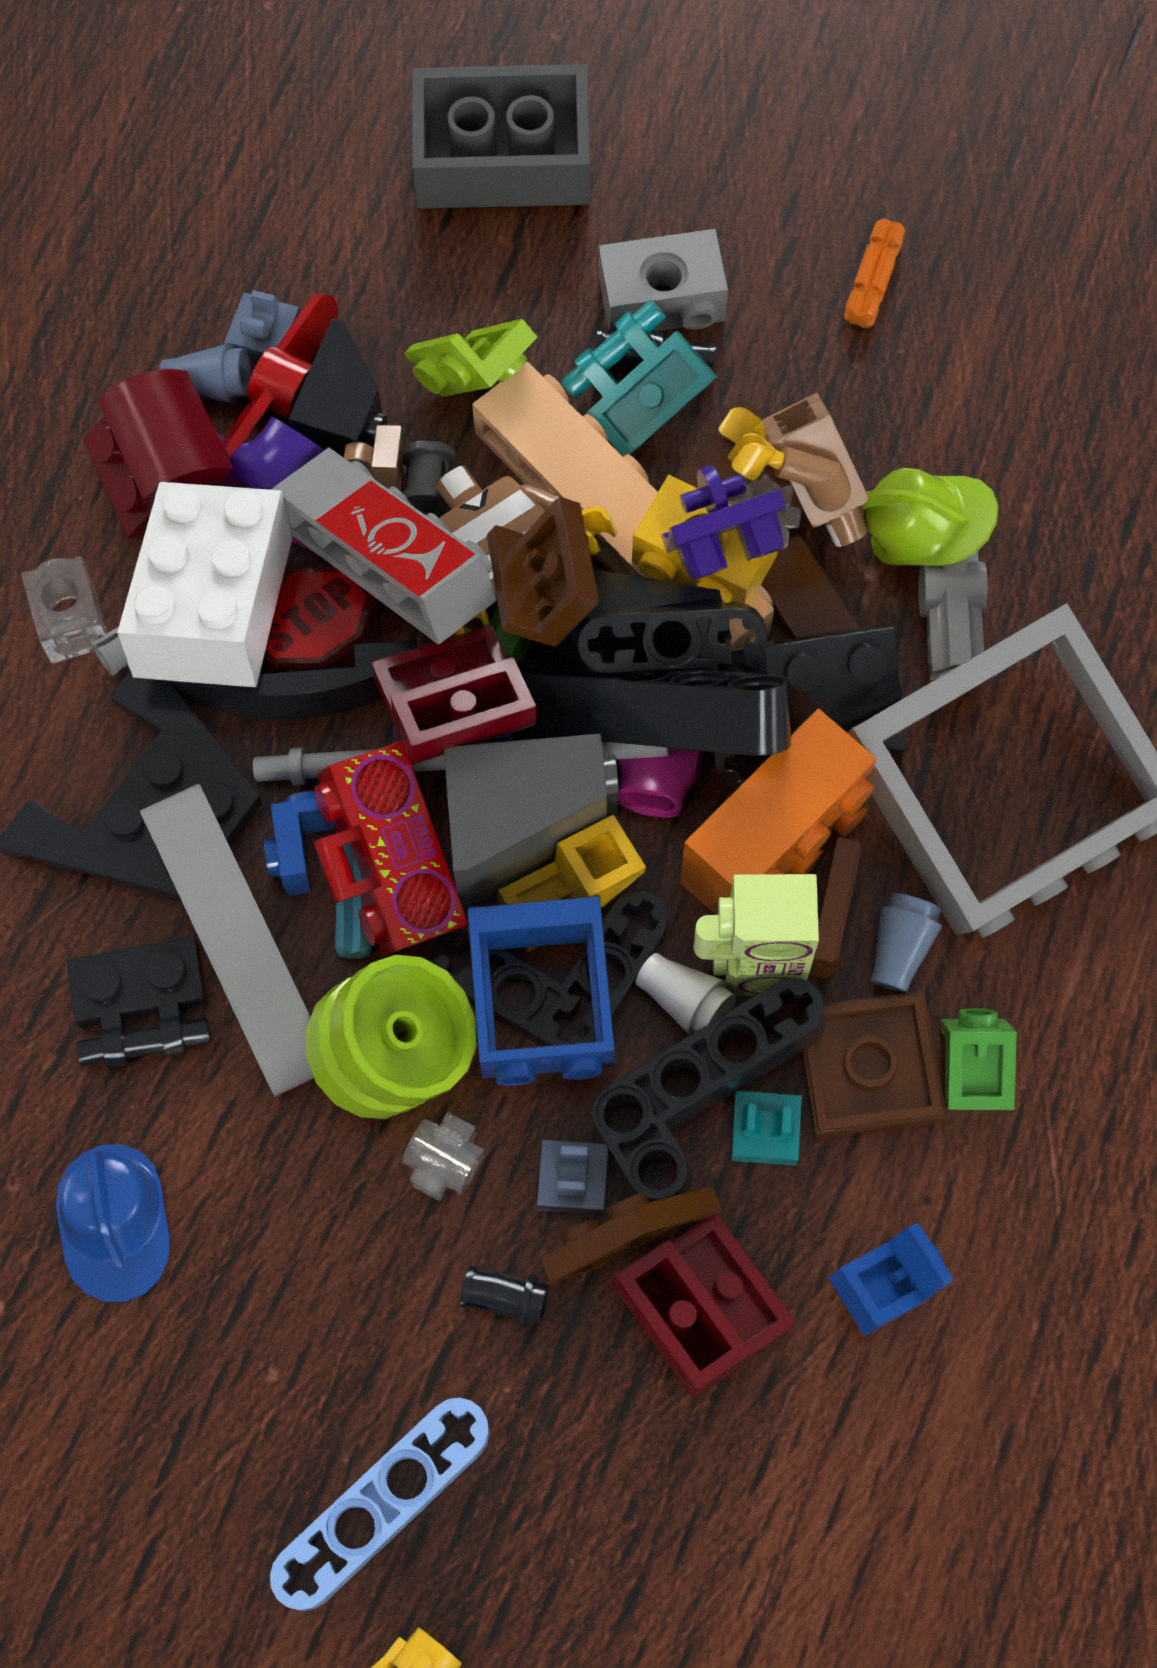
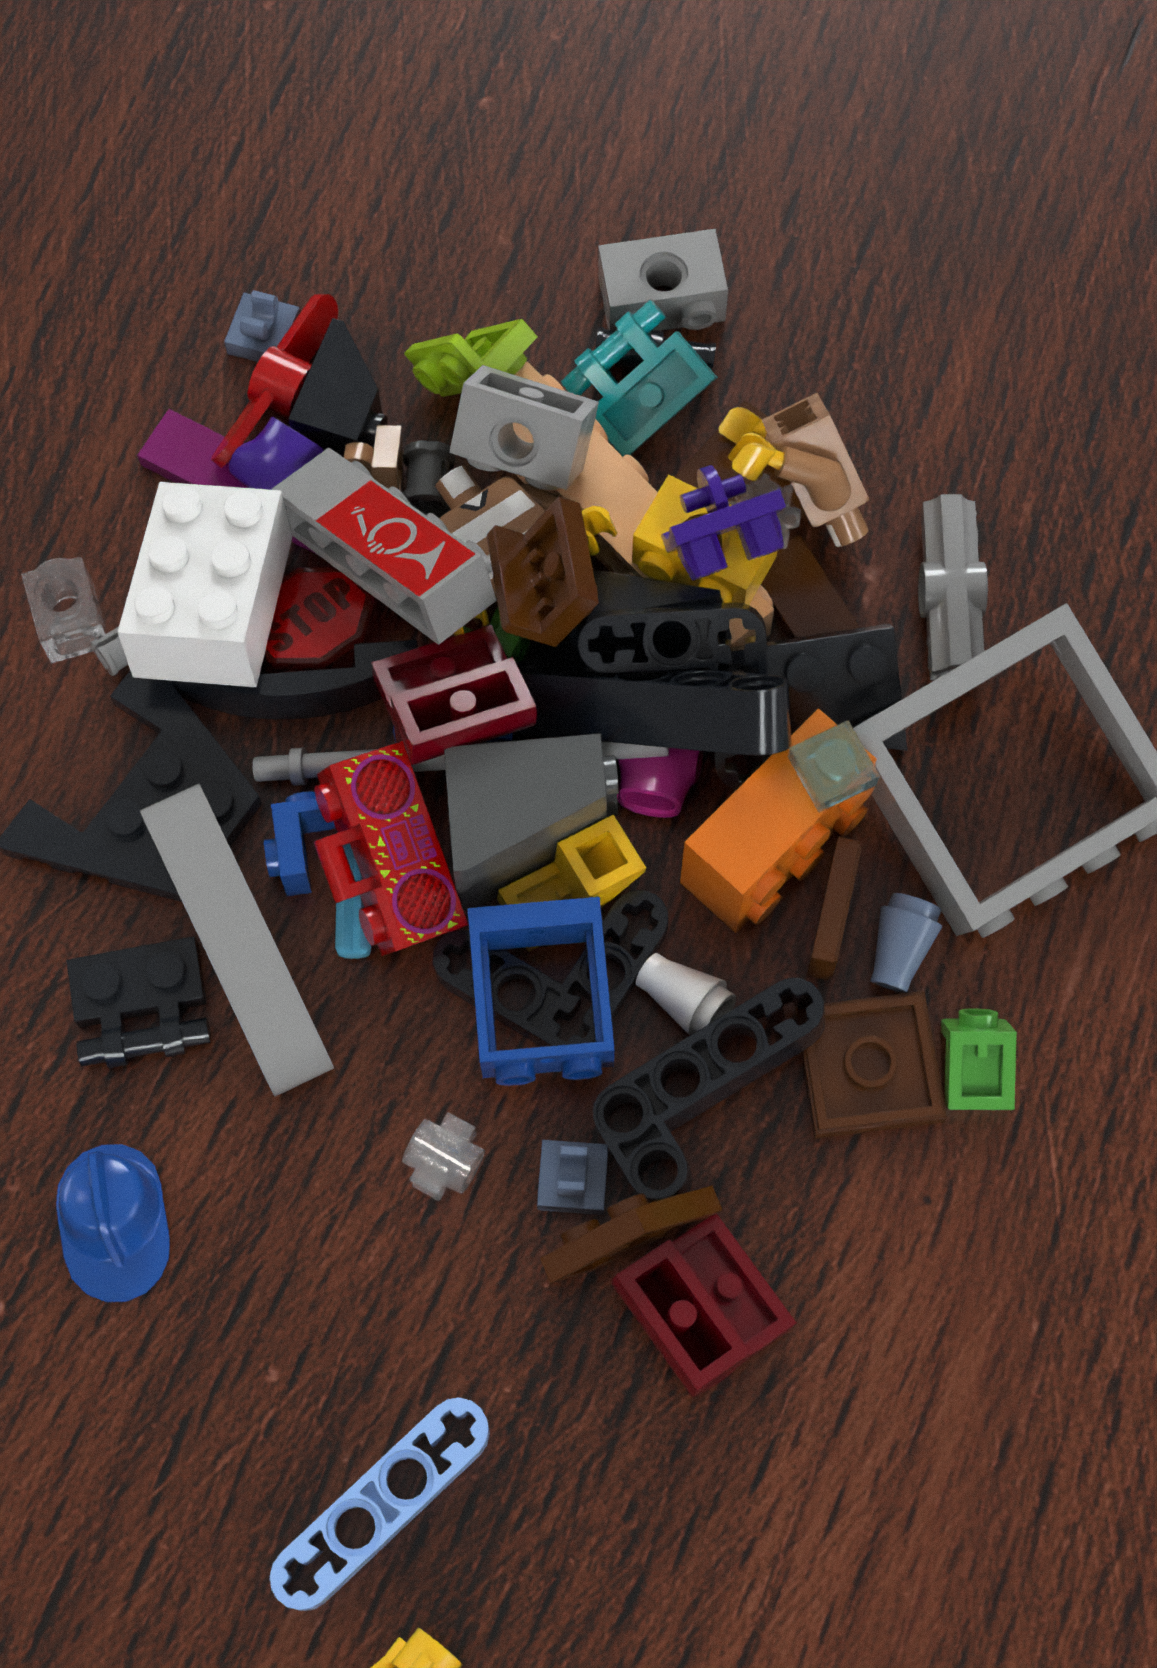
dark red brick [83,369,234,539] -> none
sand blue cone [160,343,252,403] -> none
lime wheel [306,955,477,1119] -> none
dark grey brick [412,64,590,209] -> none
black pin [460,1264,549,1328] -> none
yellowish green piece [693,874,819,996] -> none
teal tile [731,1091,802,1166] -> none
blue bracket [828,1223,953,1337] -> none
orange axle [844,218,905,328] -> none
lime piece [861,468,999,566] -> none
none -> light grey brick [449,365,599,490]
none -> clear light blue plate [788,720,880,813]

